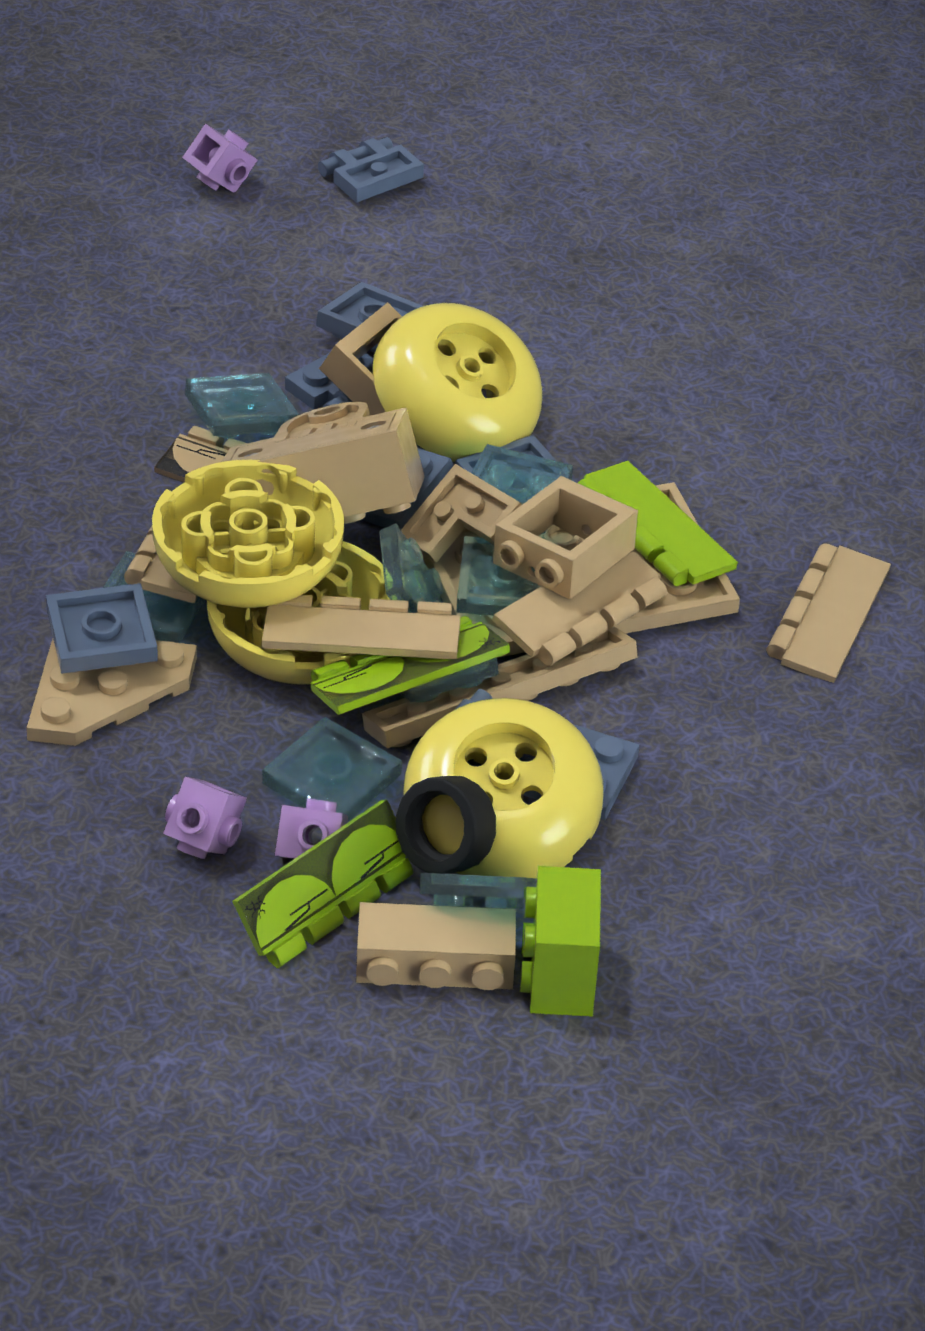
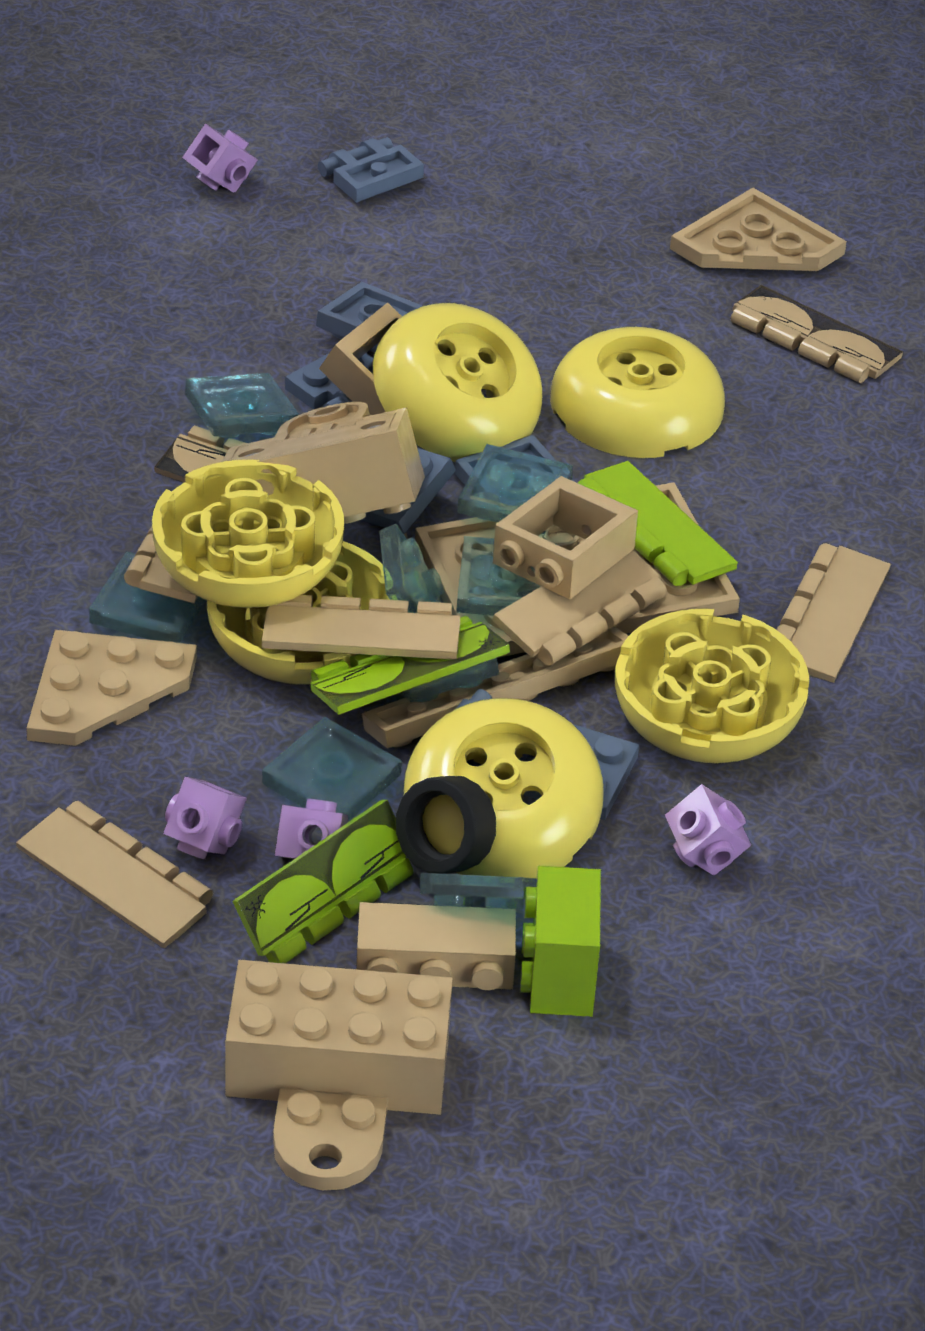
sand blue plate [46,583,158,674] -> none
tan plate [397,464,522,563] -> none
none -> tan windscreen [16,801,213,948]
none -> tan brick [225,960,453,1191]
none -> light yellow brick [550,327,725,458]
none -> light yellow brick [615,609,809,763]
none -> lavender brick [665,784,751,875]
none -> tan plate [670,188,847,271]
none -> tan windscreen [731,285,903,384]

